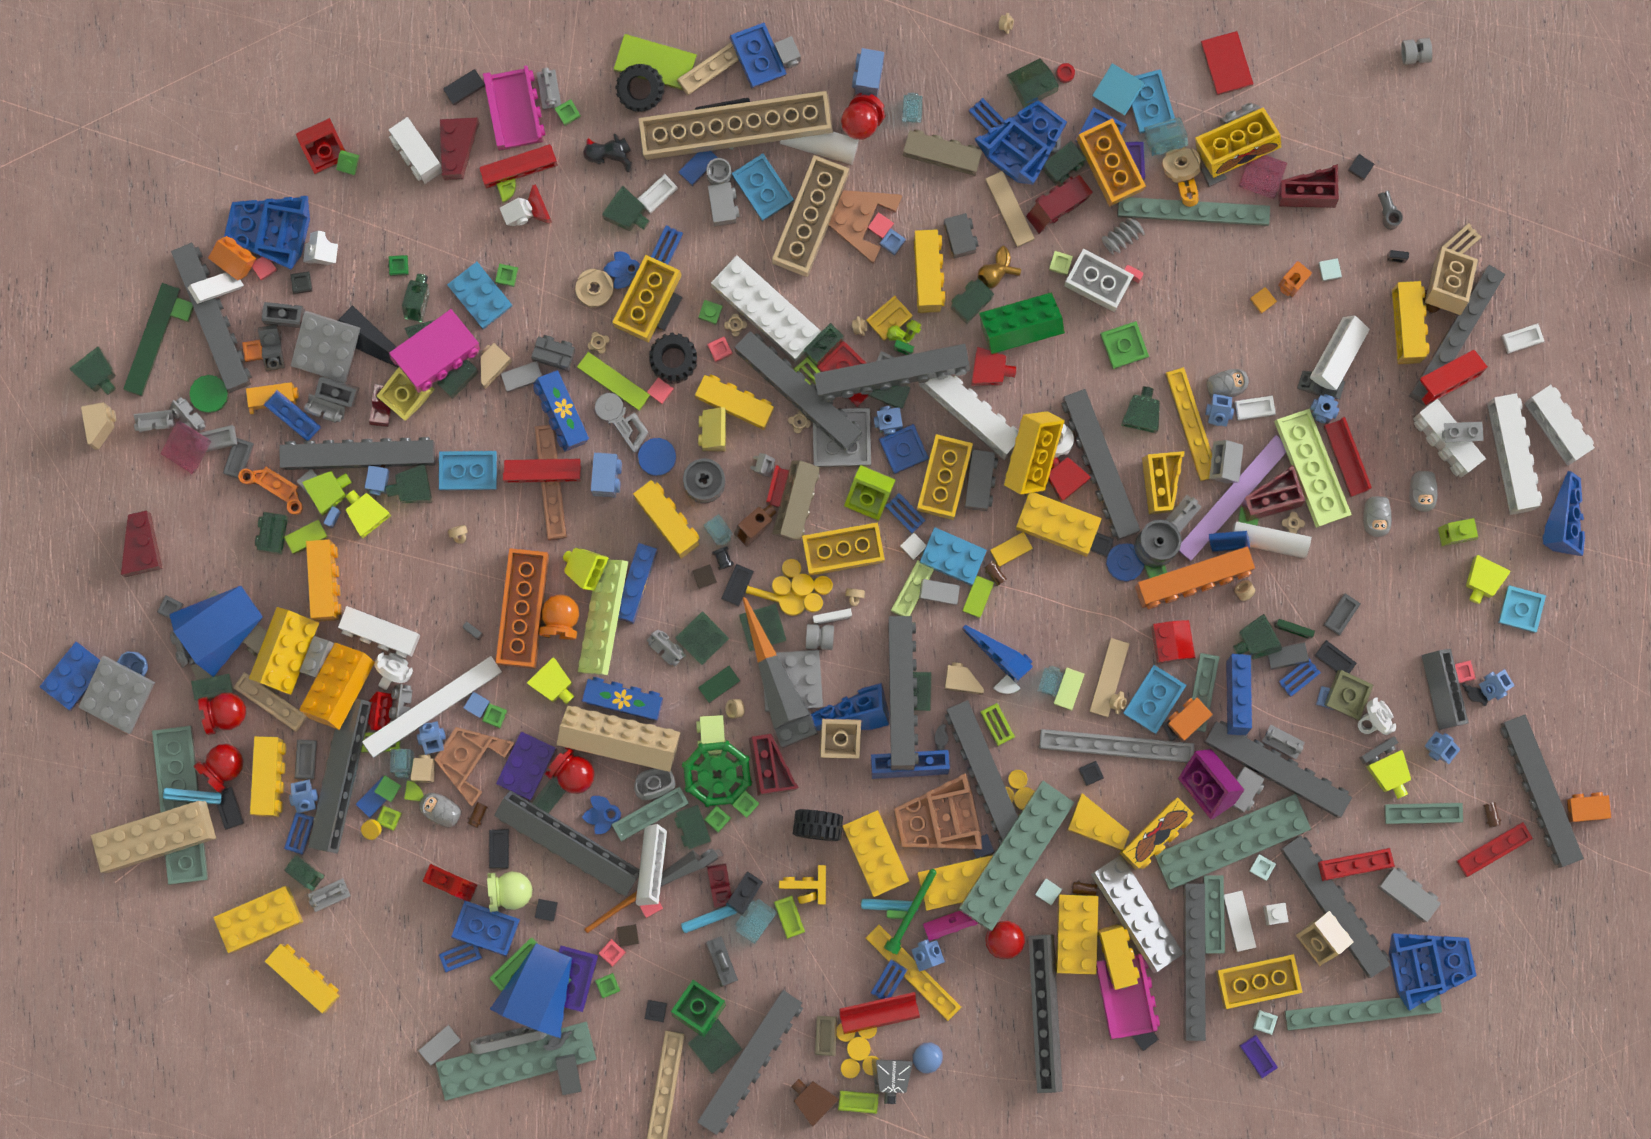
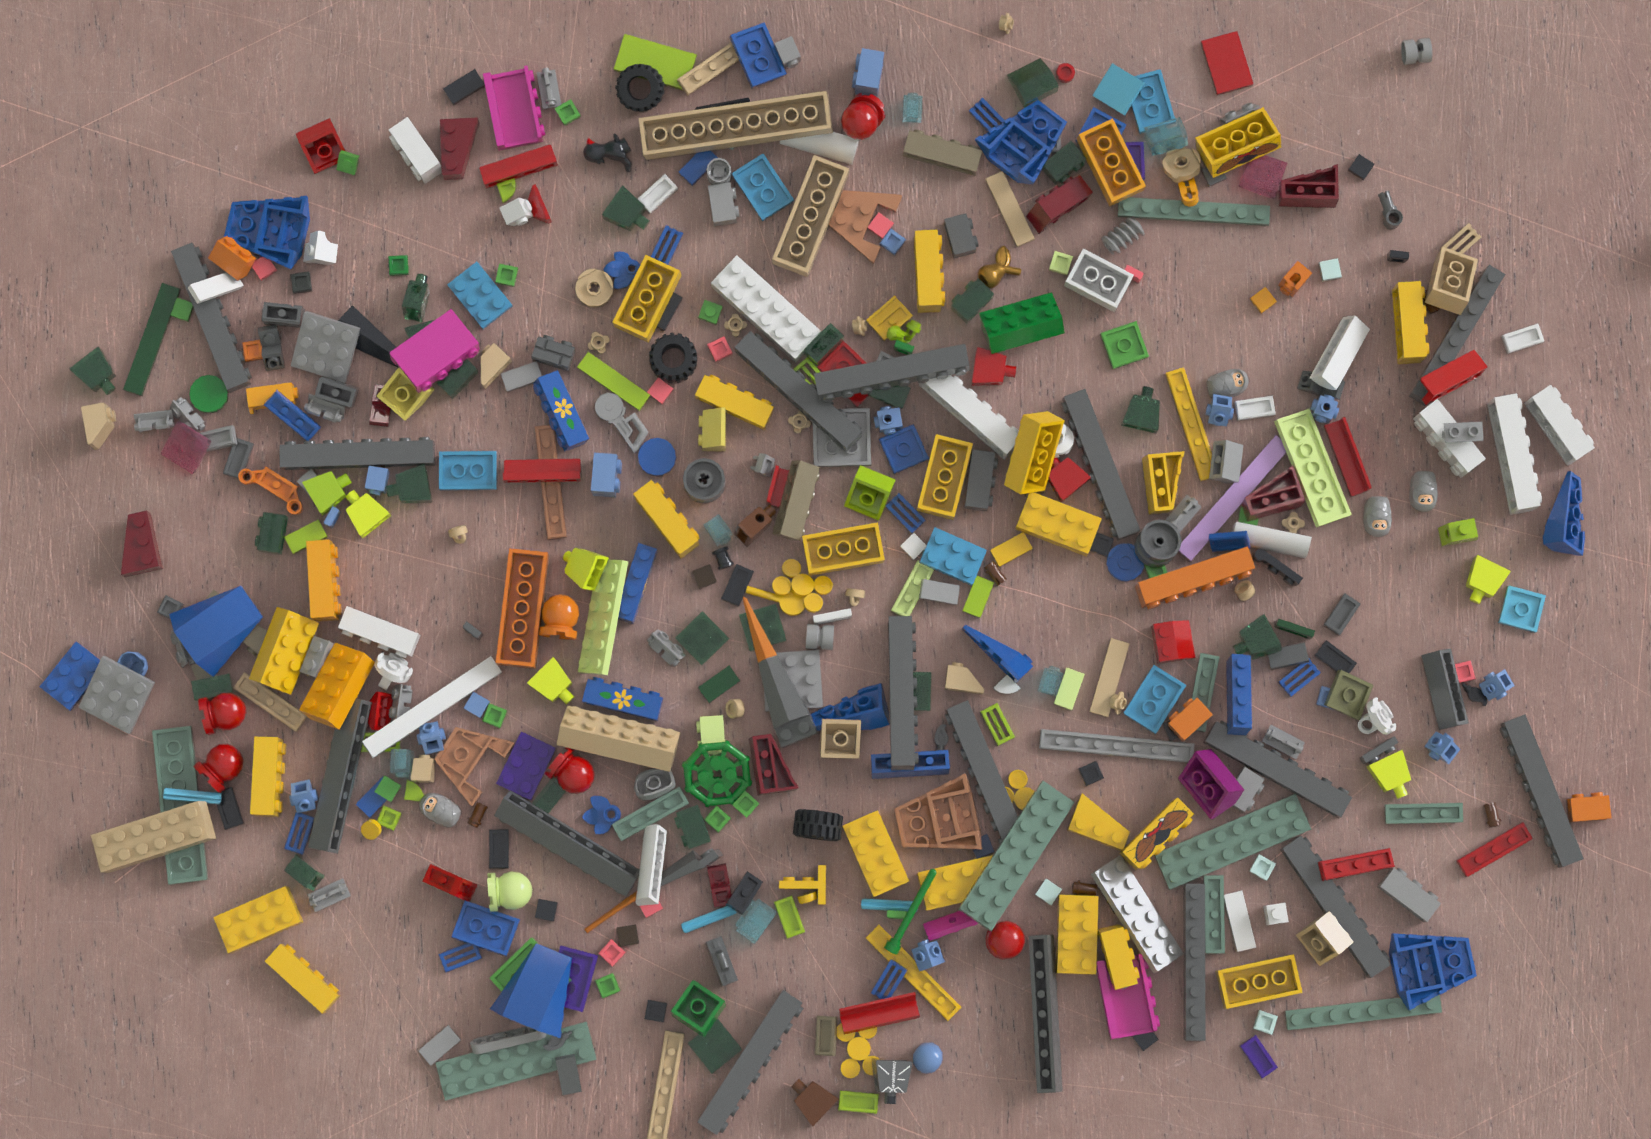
dark grey tile [294,740,317,779] -> none
none -> black plate [1252,549,1303,586]

